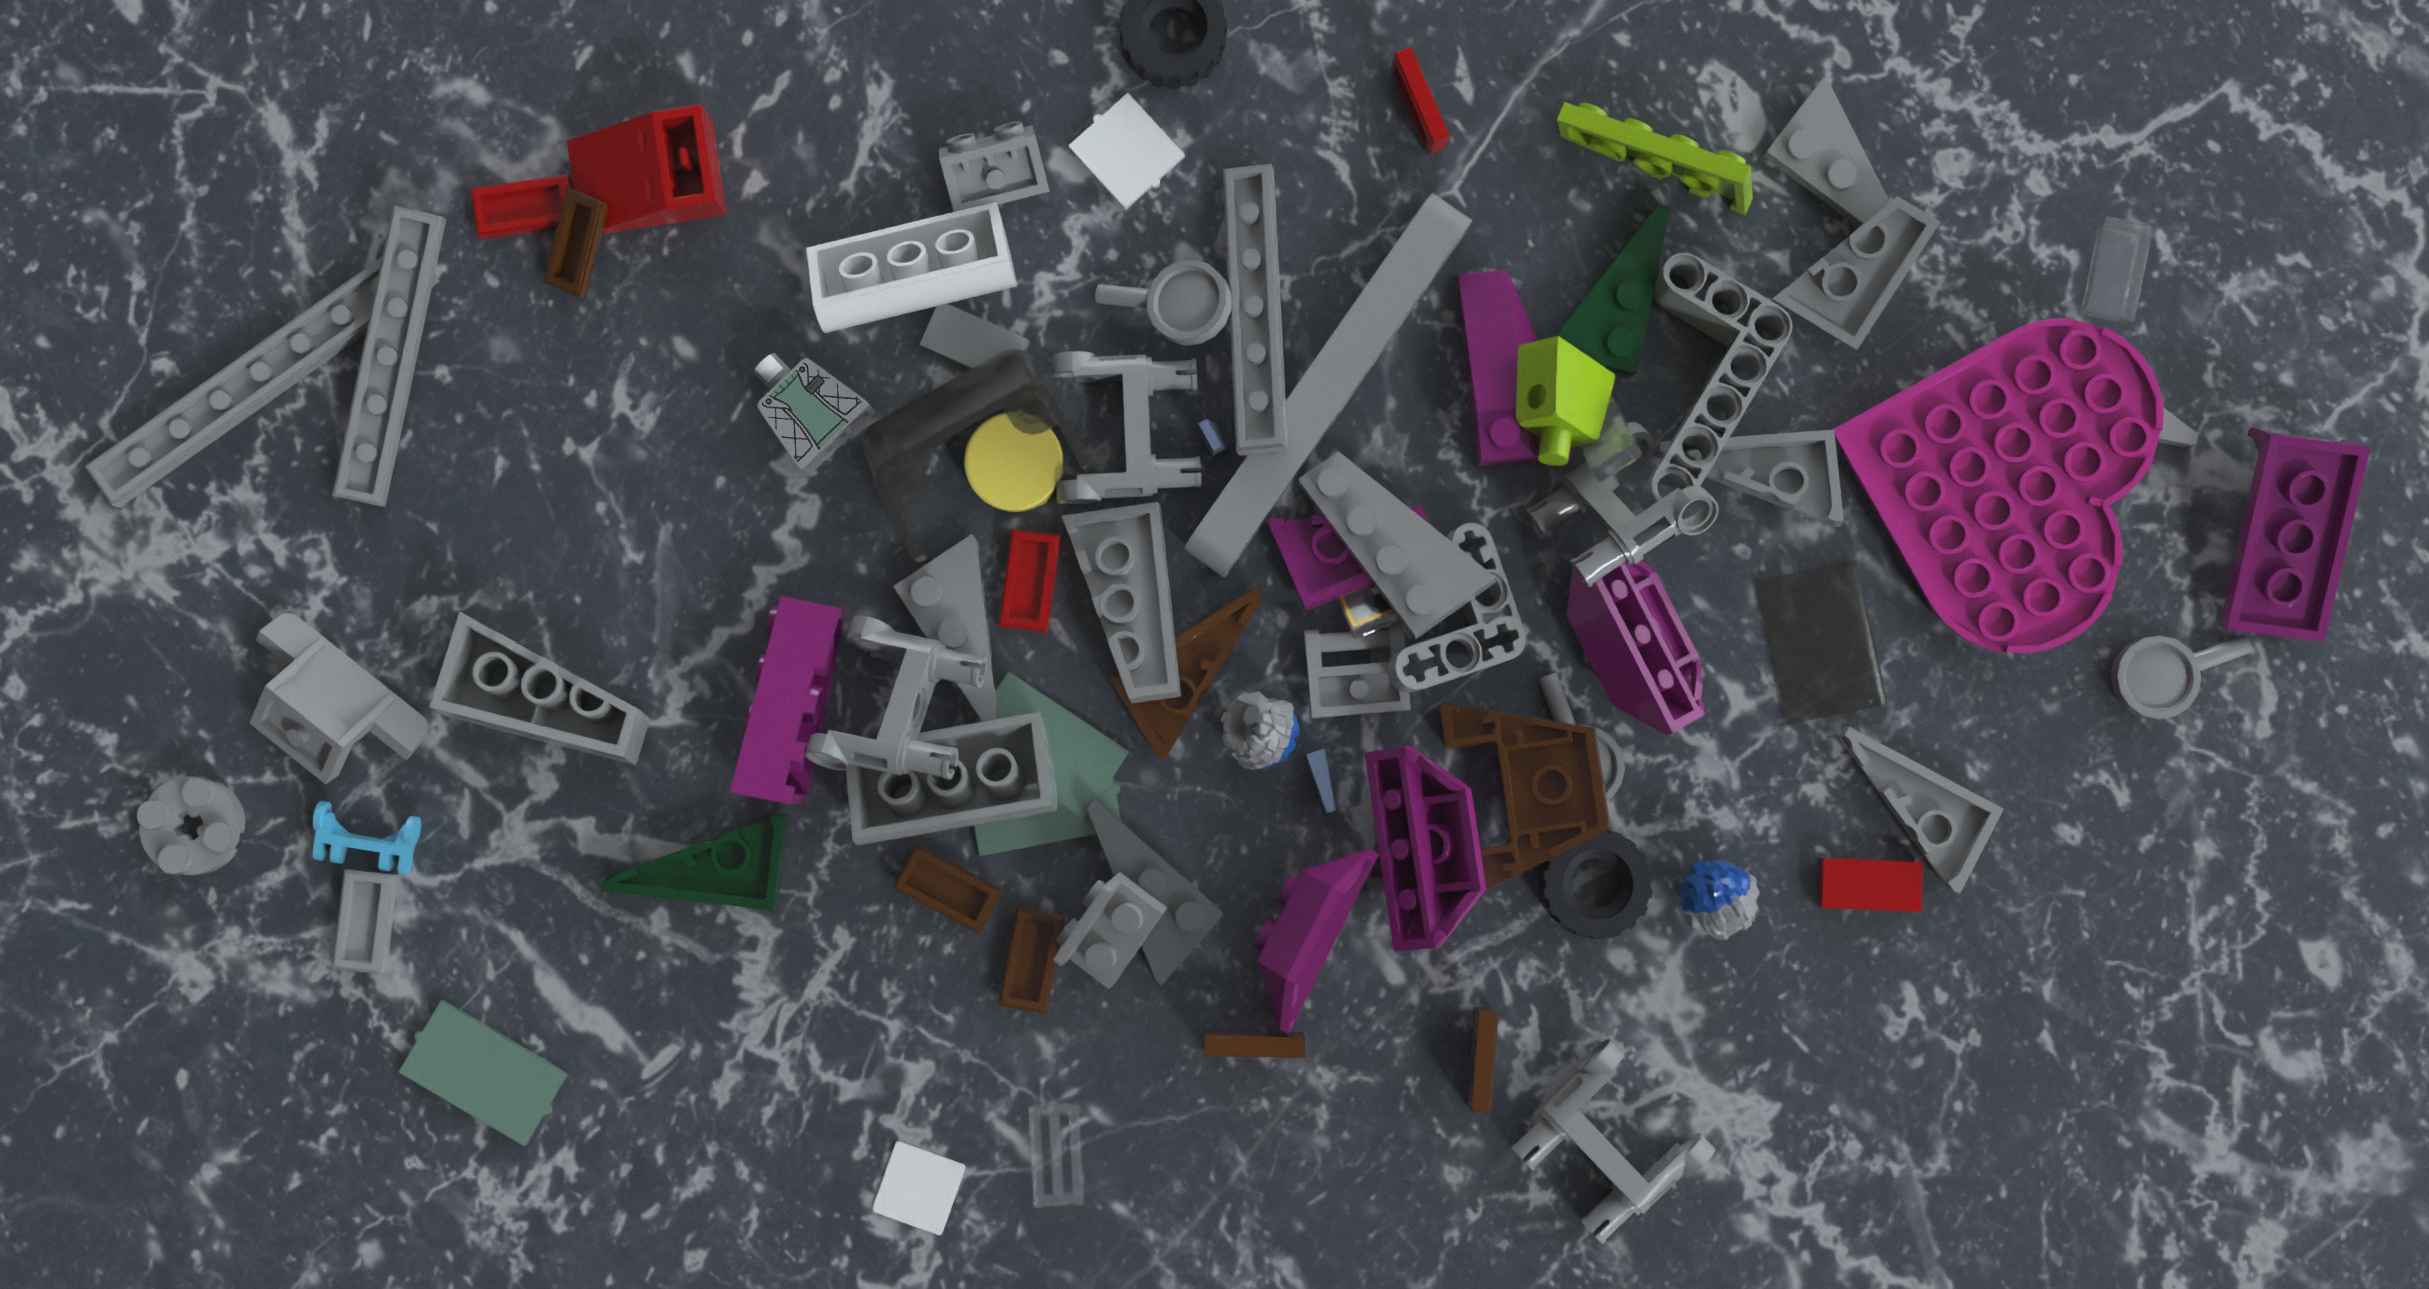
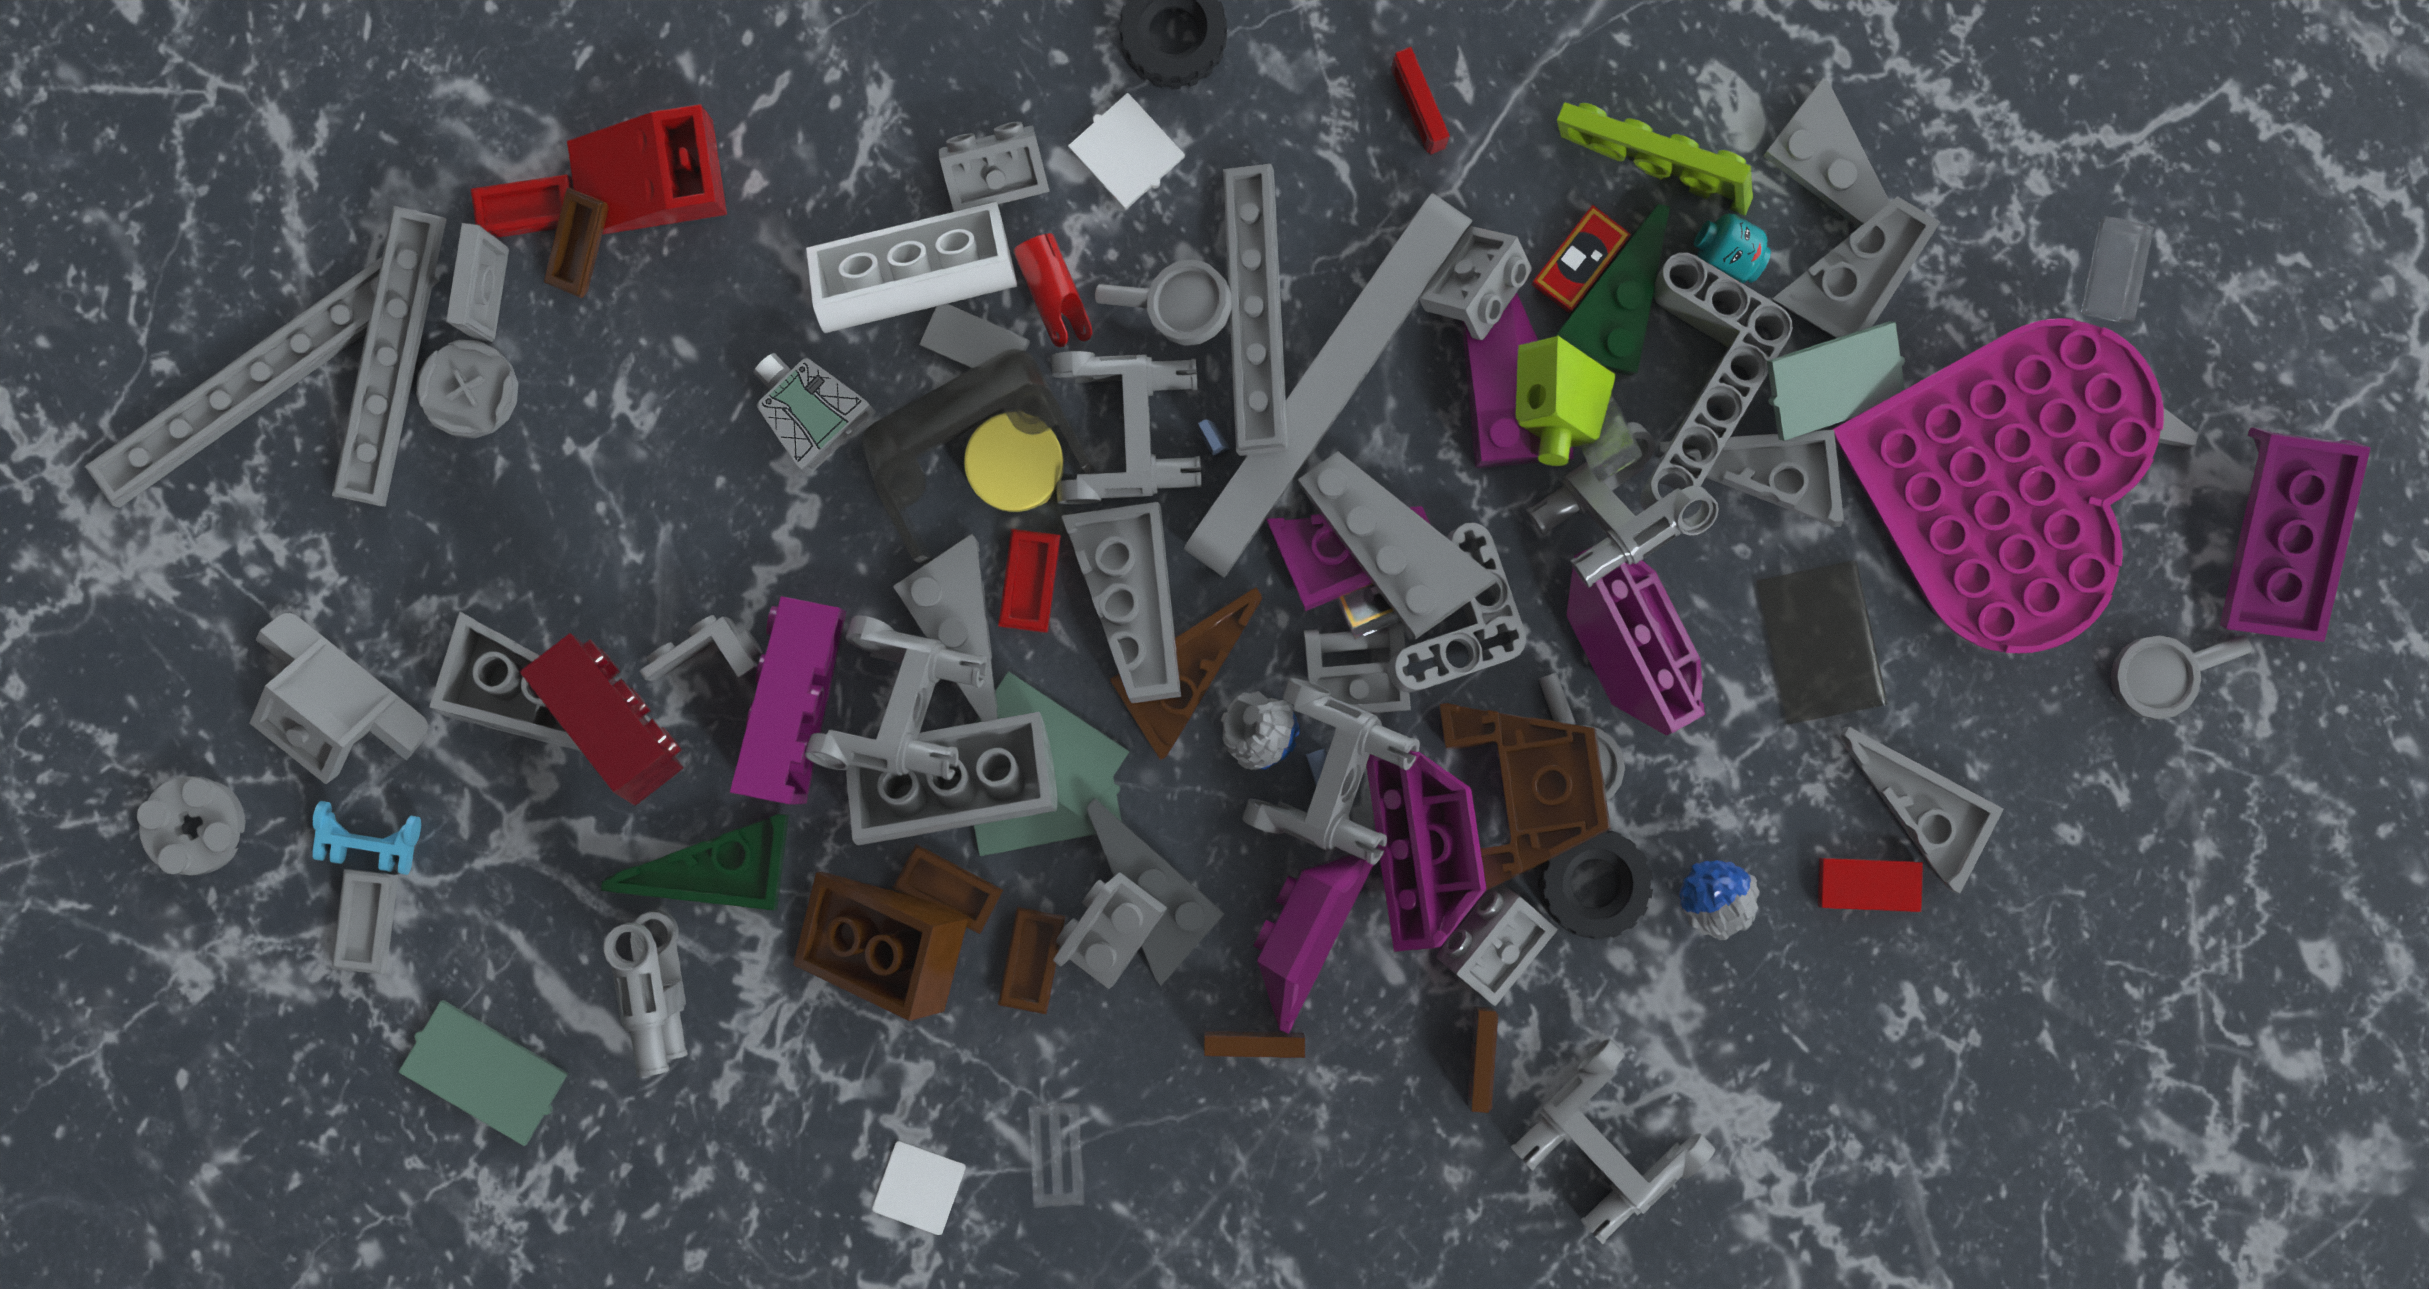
none -> light grey tile [416,340,518,438]
none -> light grey plate [446,223,509,342]
none -> dark red brick [519,633,684,806]
none -> light grey connector [604,910,688,1077]
none -> light grey bracket [639,615,763,681]
none -> reddish brown slope [793,871,968,1021]
none -> red piece [1013,233,1092,348]
none -> light grey connector [1242,678,1420,865]
none -> light grey bracket [1419,226,1531,340]
none -> light grey bracket [1436,884,1558,1006]
none -> tile [1531,205,1631,314]
none -> teal head [1694,213,1771,284]
none -> sand green piece [1767,321,1905,441]

